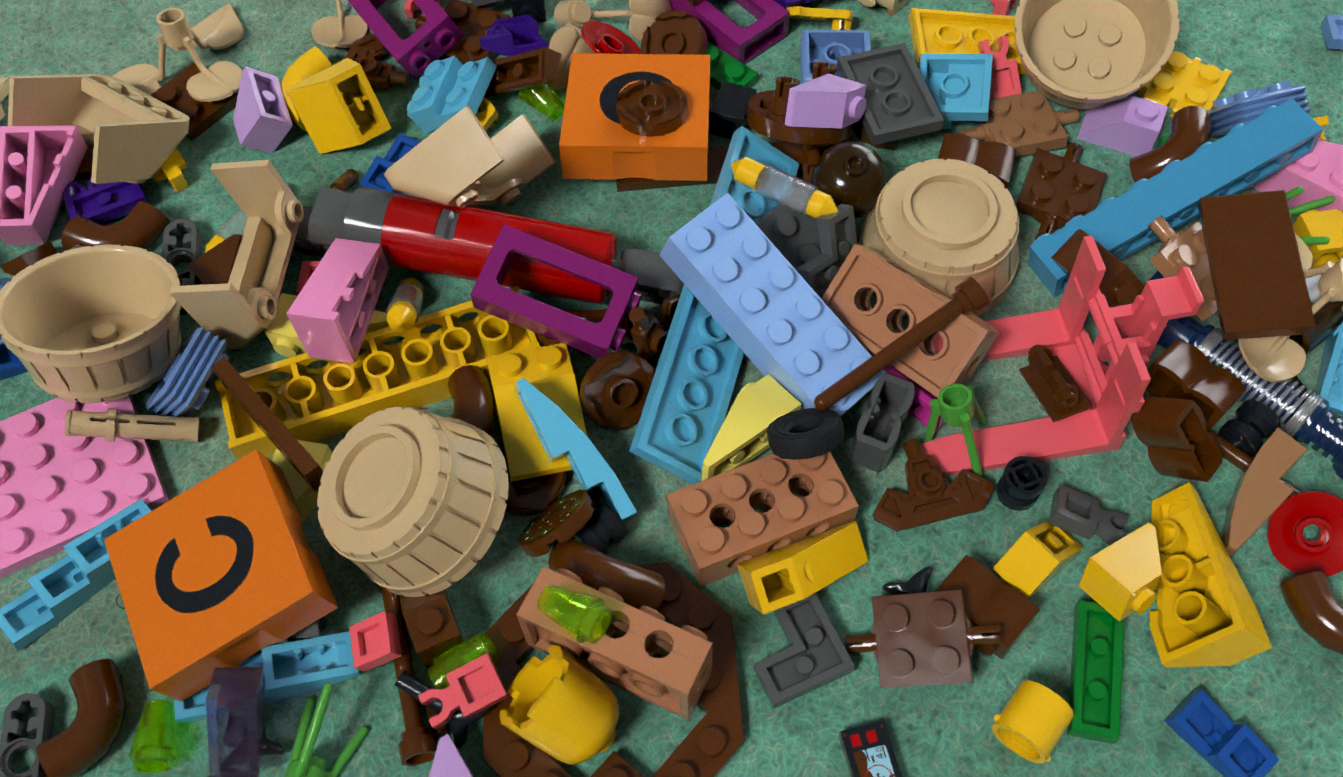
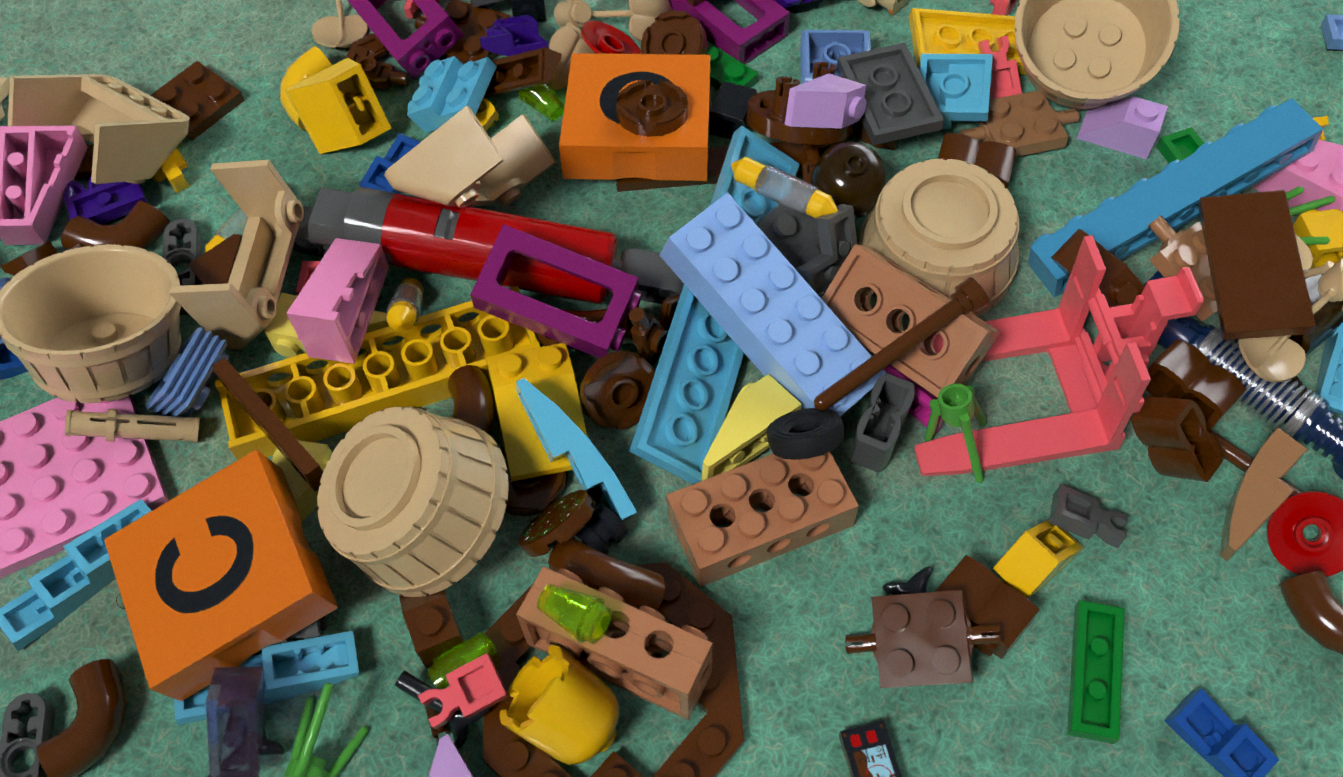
tan plant [111,3,244,102] -> none
clear neon green cone [129,700,179,774] -> none
lavender slope [233,66,293,153] -> none
reddish brown piece [330,169,359,191] -> none
coral plate [349,611,402,672] -> none
reddish brown piece [381,586,437,766] -> none
yellow slope [737,521,869,615] -> none
dark grey plate [753,593,855,709] -> none
yellow piece [786,6,853,30] -> none
reddish brown piece [872,439,994,532] -> none
yellow piece [991,680,1074,764] -> none
black wheel [996,456,1047,511] -> none
reddish brown plate [1016,143,1106,239] -> none
reddish brown hinge [1019,345,1092,422] -> none
yellow slope [1078,522,1162,621] -> none
reddish brown cylinder [1129,106,1211,183] -> none
yellow plate [1138,51,1232,118] -> none
yellow wedge [1149,482,1272,668] -> none
medium blue brick [1207,80,1311,138] -> none
black wheel [1218,400,1281,457] -> none

